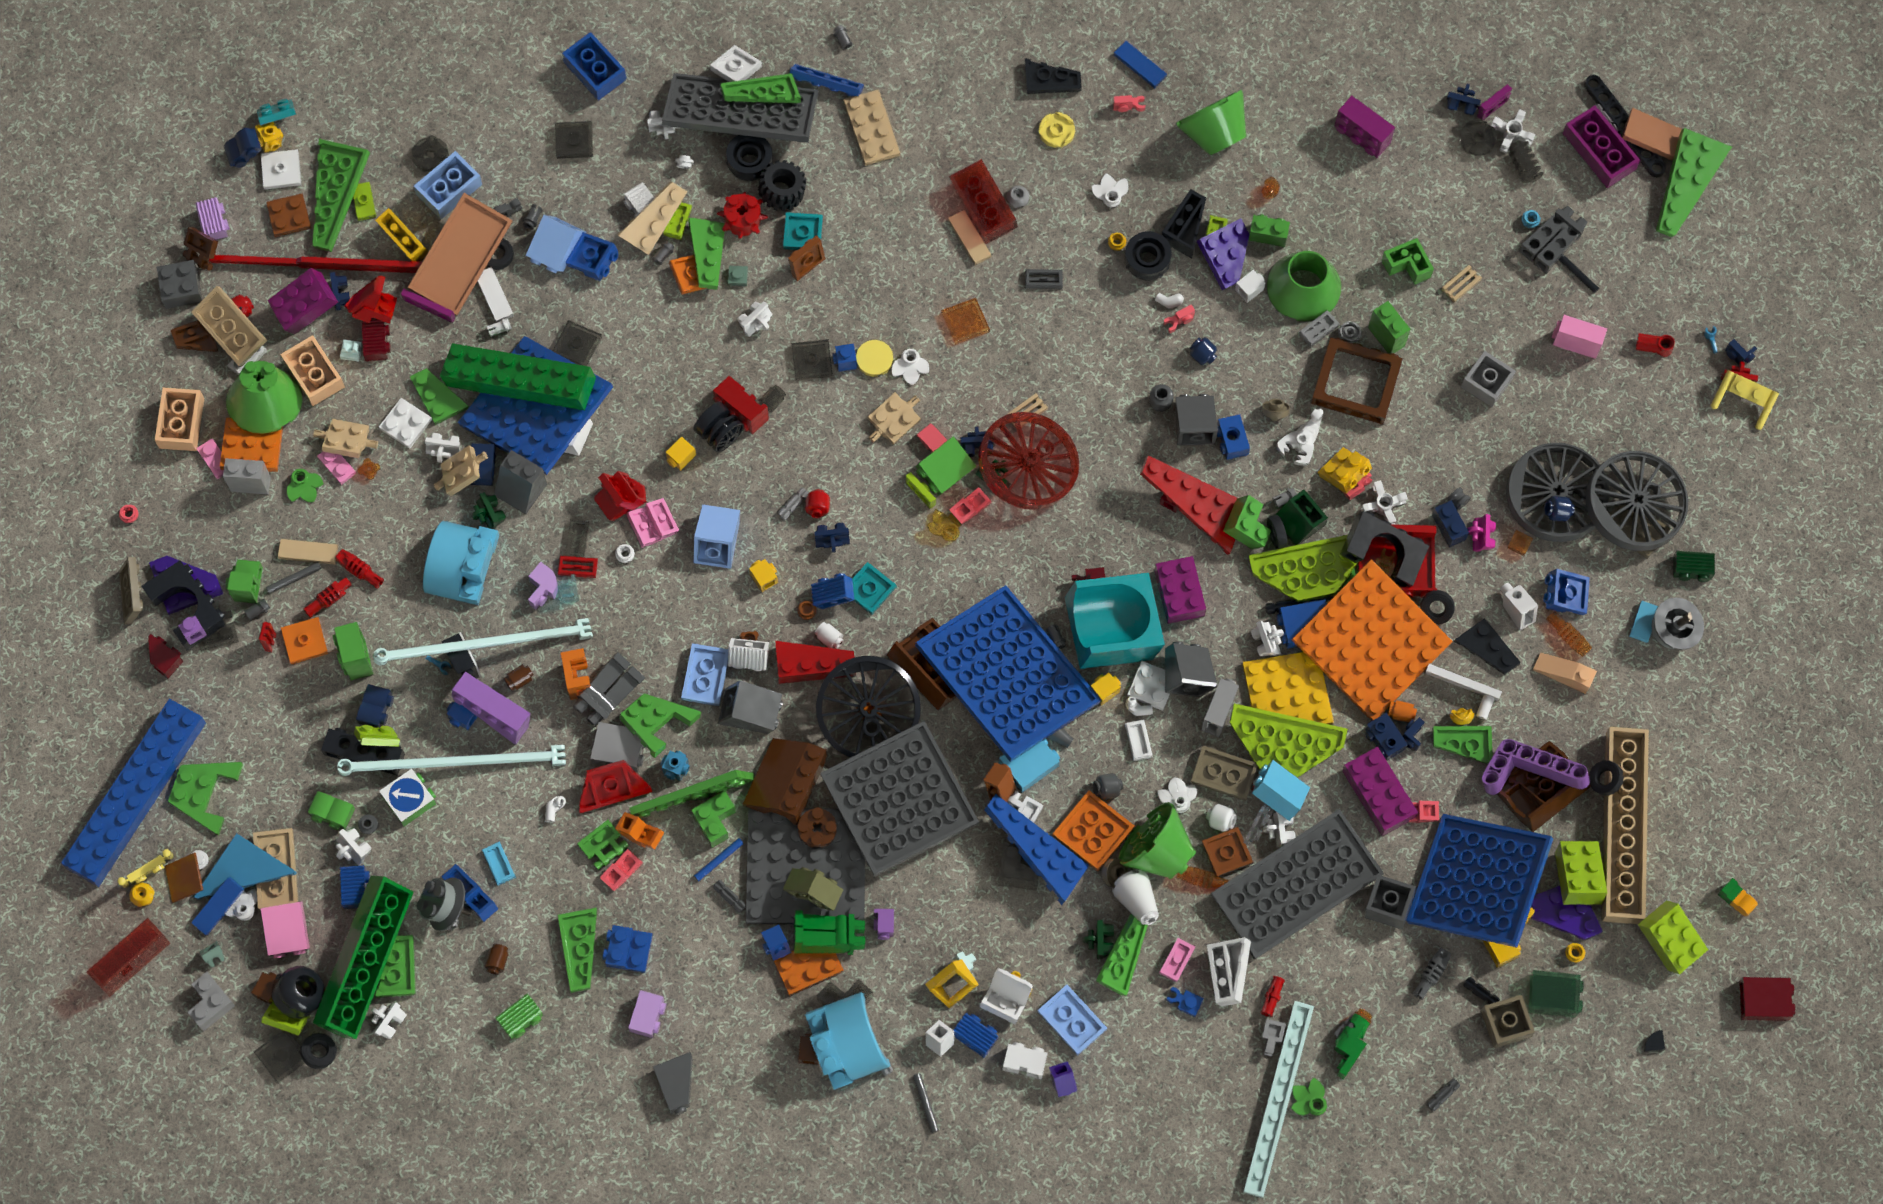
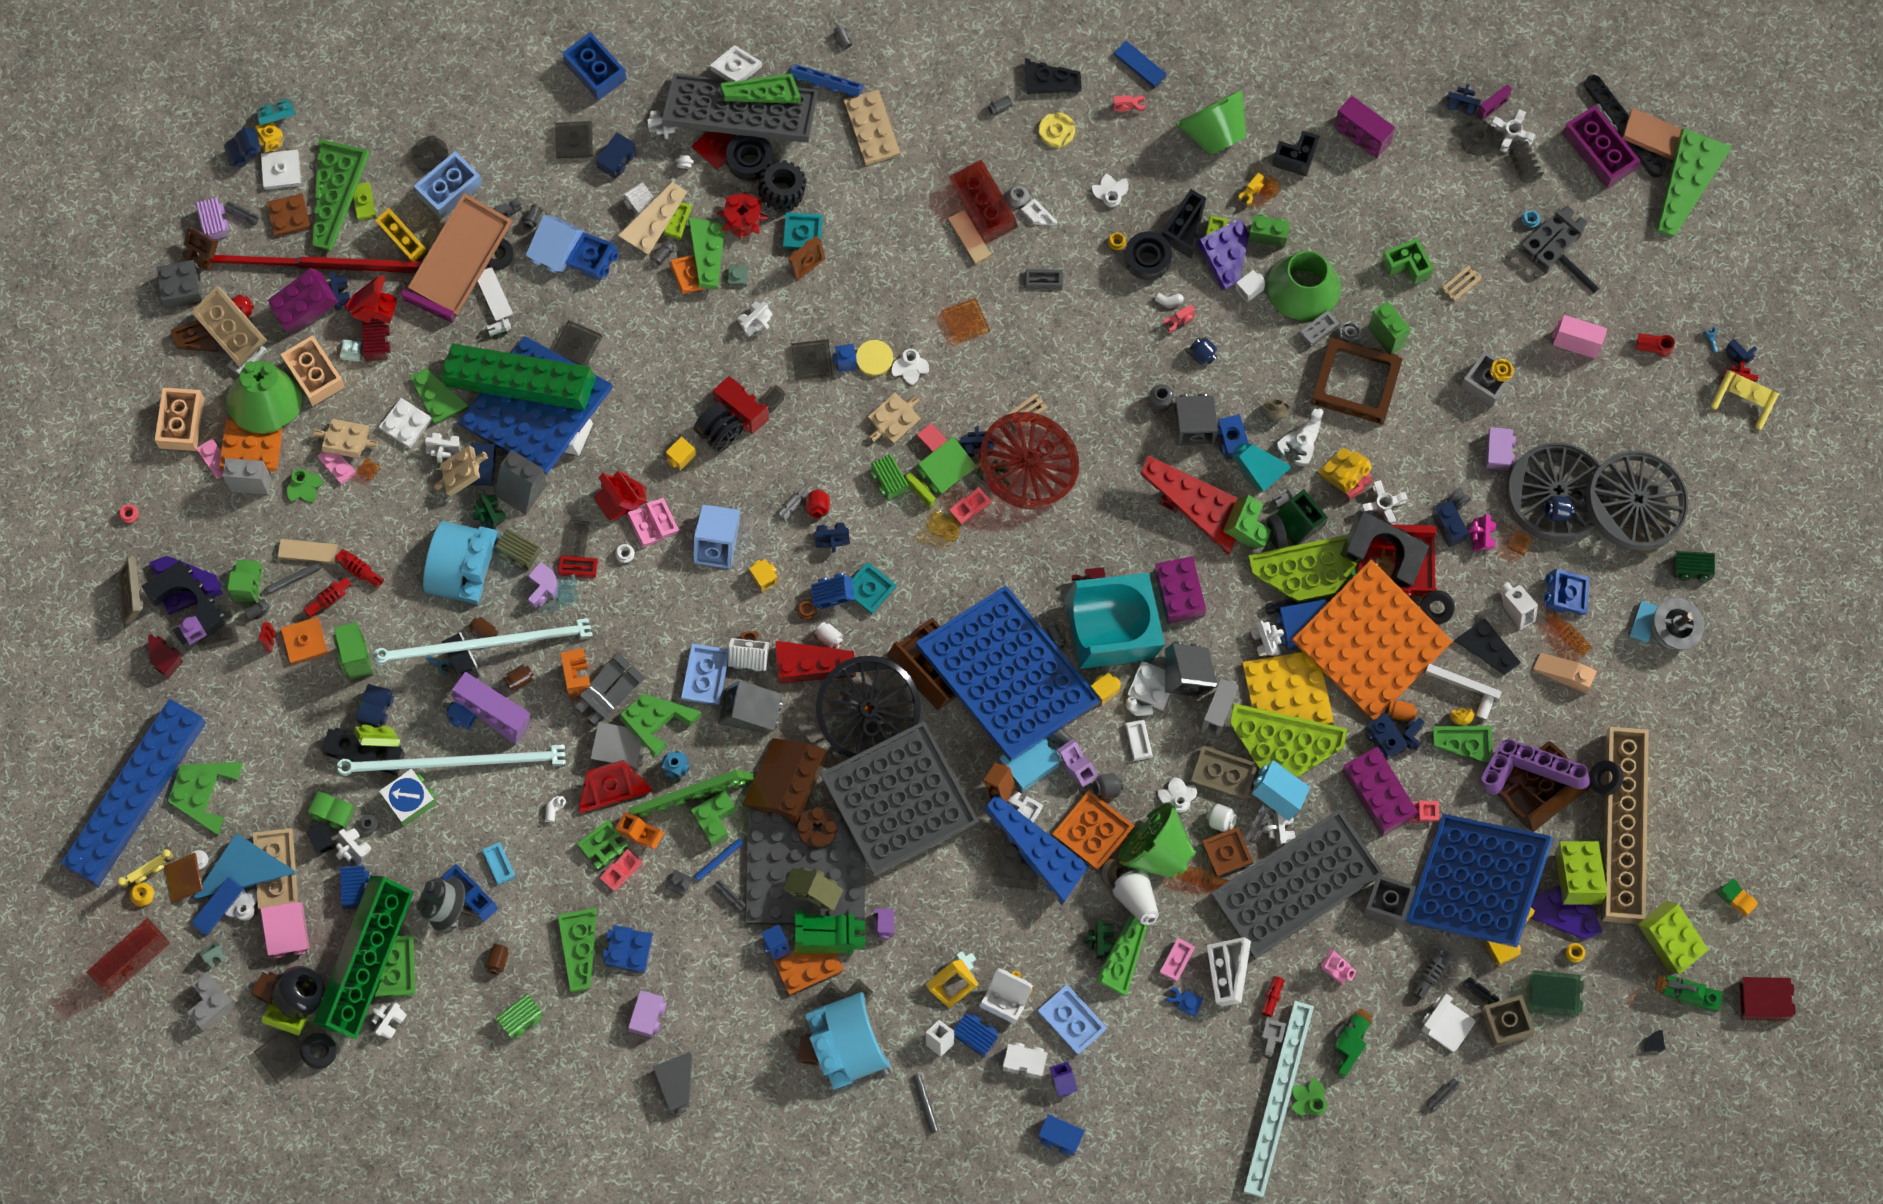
none -> dark grey axle [225,201,260,225]
none -> black brick [306,823,336,856]
none -> reddish brown brick [469,617,498,639]
none -> olive brick [495,529,541,570]
none -> dark blue brick [596,132,637,178]
none -> dark grey tile [666,870,693,897]
none -> red piece [691,131,734,170]
none -> bright green brick [869,454,909,500]
none -> dark grey pin [988,95,1013,115]
none -> white tile [1020,199,1057,225]
none -> blue brick [1038,1114,1085,1156]
none -> lavender brick [1057,739,1098,787]
none -> teal slope [1231,443,1291,492]
none -> yellow plate [1238,173,1264,207]
none -> black brick [1272,130,1320,177]
none -> bright pink hips [1321,949,1356,984]
none -> white bracket [1421,994,1475,1052]
none -> lavender brick [1486,427,1516,471]
none -> yellow plate [1490,359,1514,382]
none -> green plate [1655,975,1723,1012]

